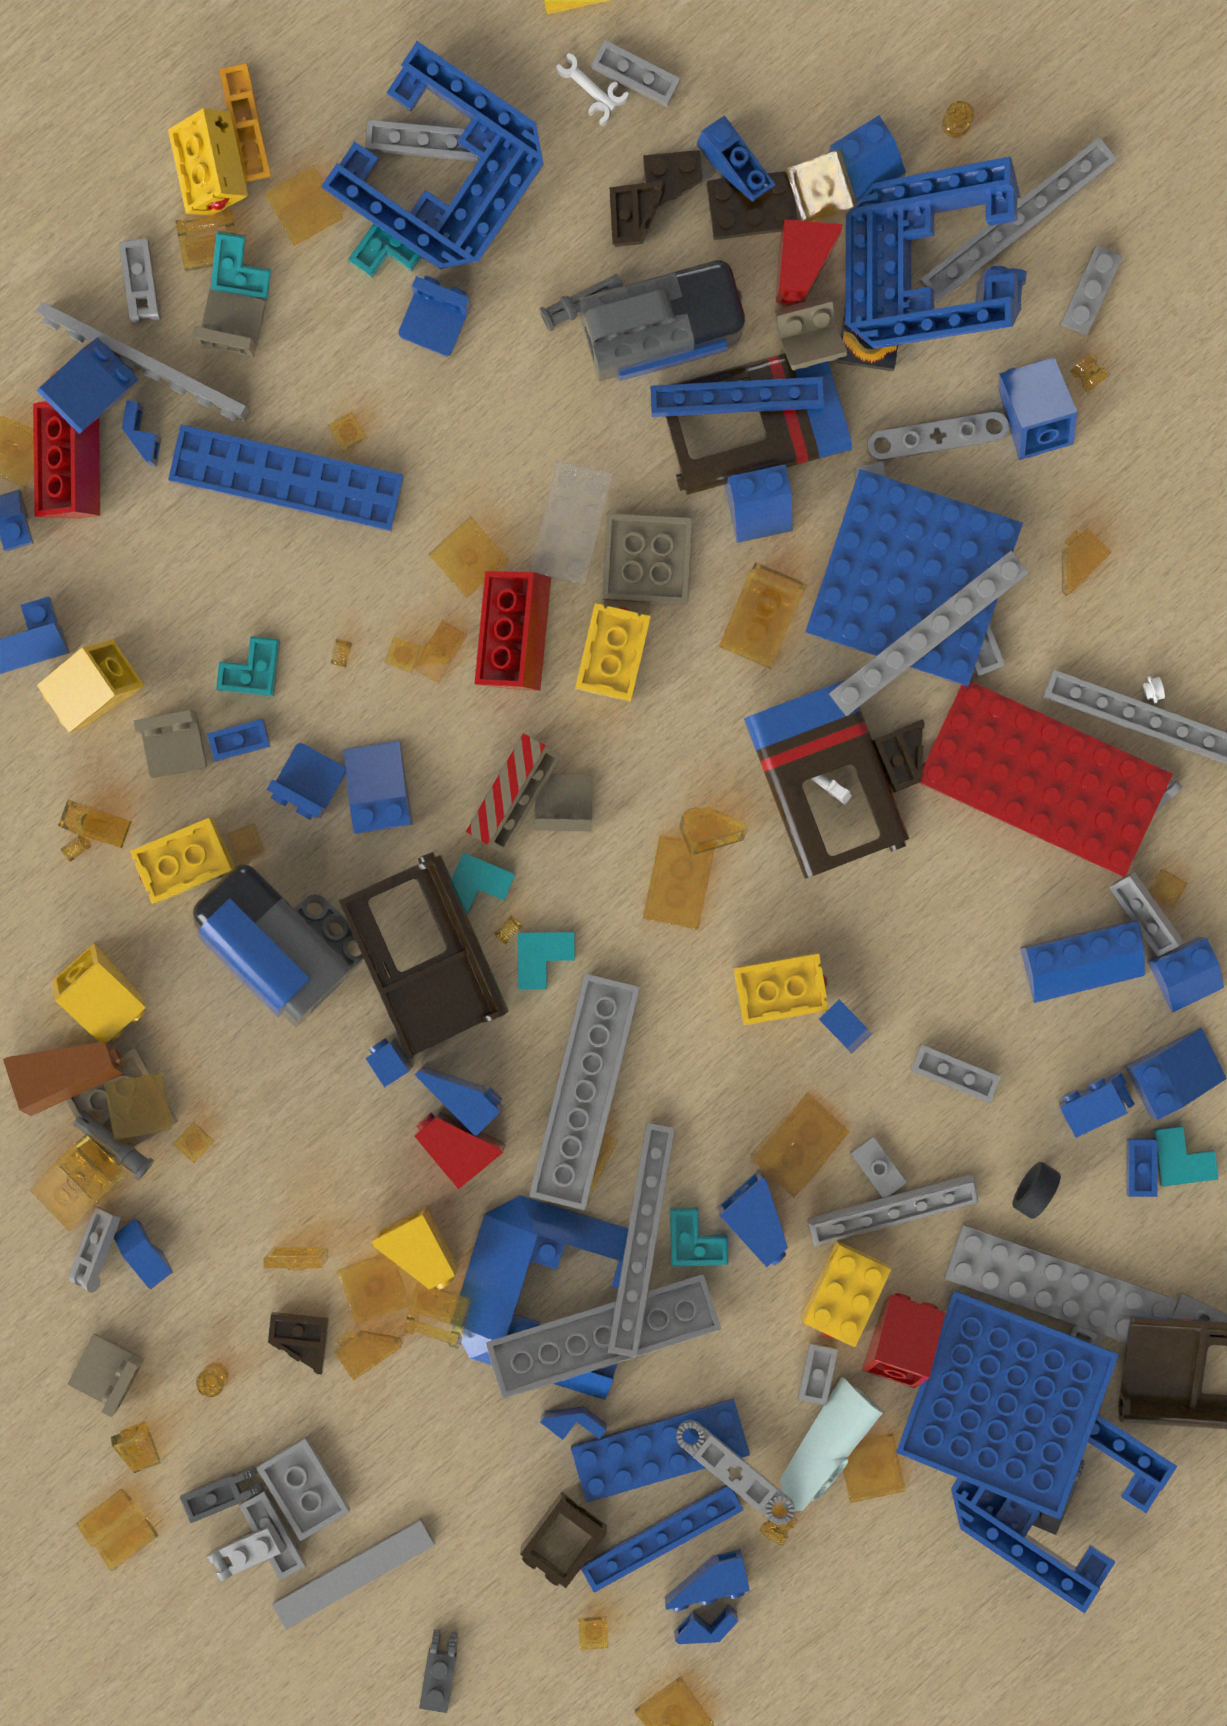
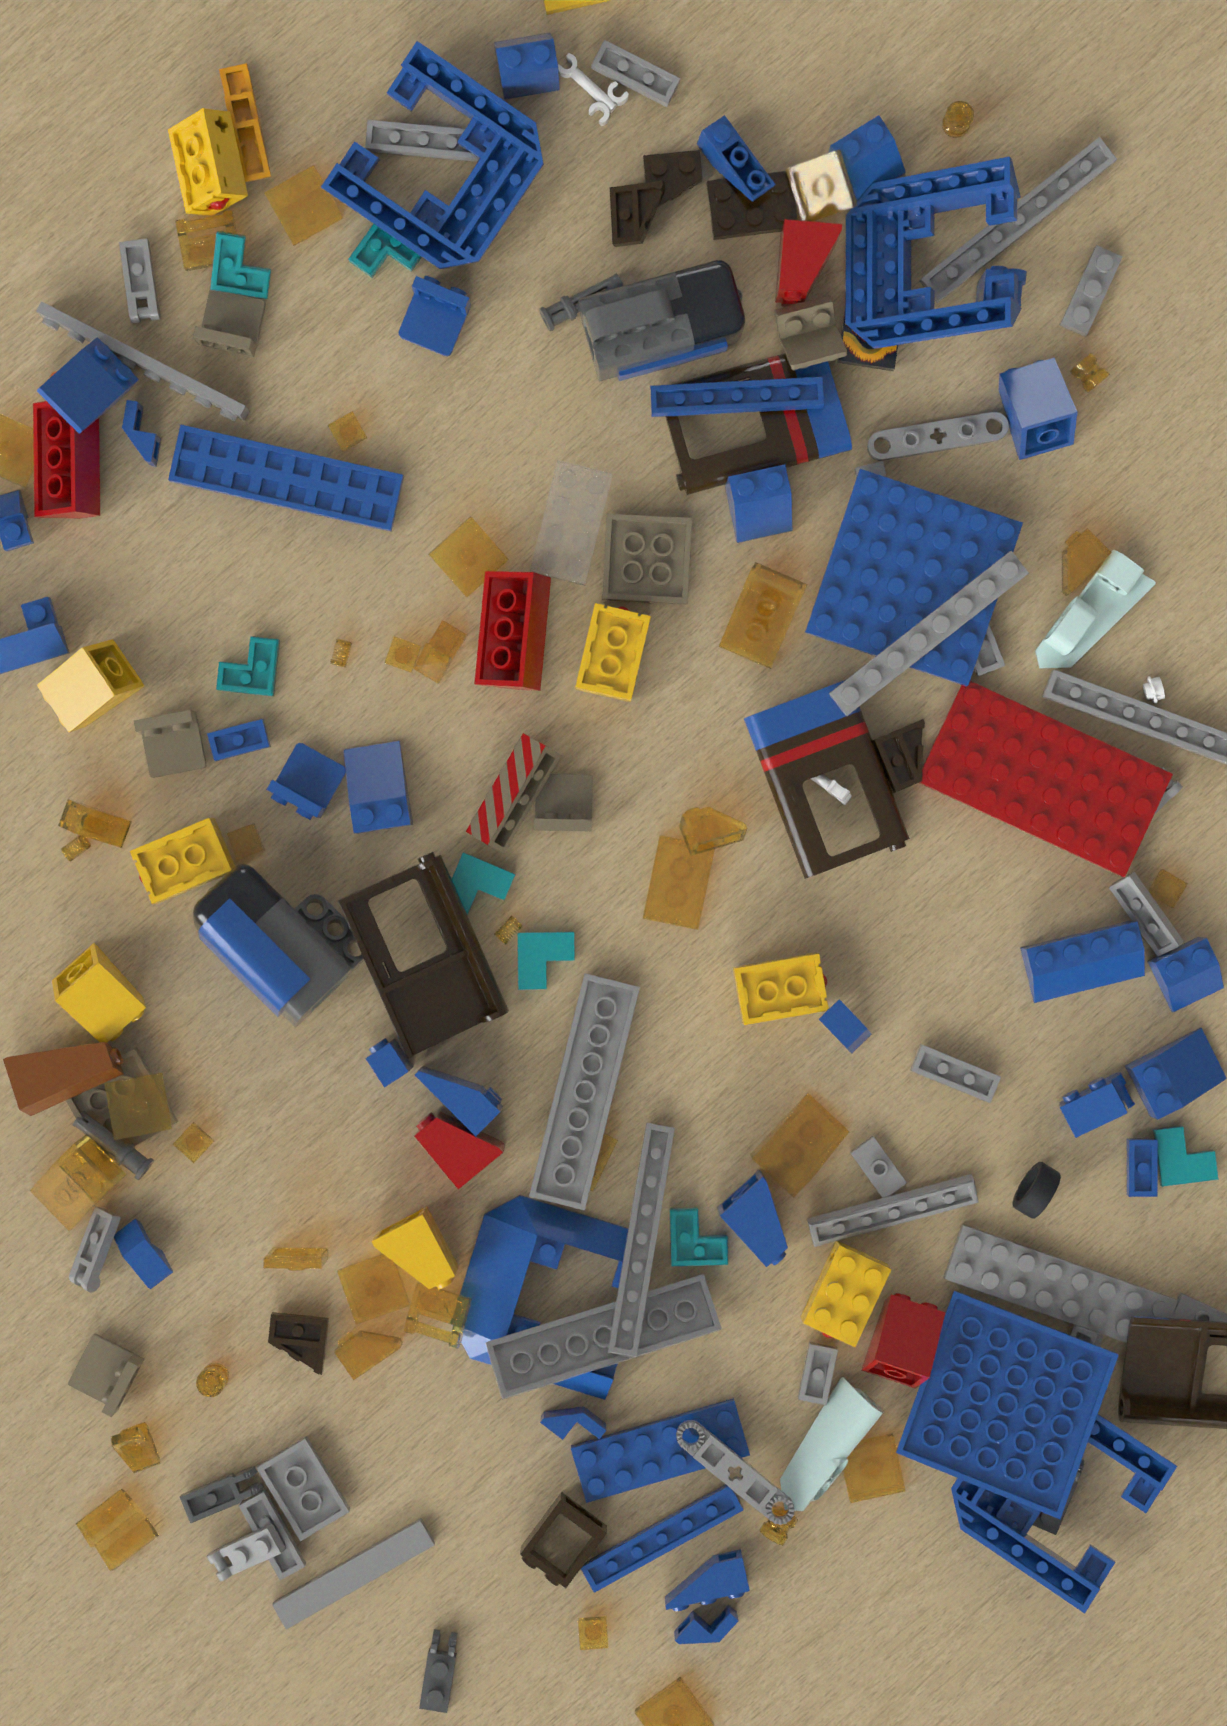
none -> blue slope [494,33,560,100]
none -> light aqua panel [1035,550,1156,668]

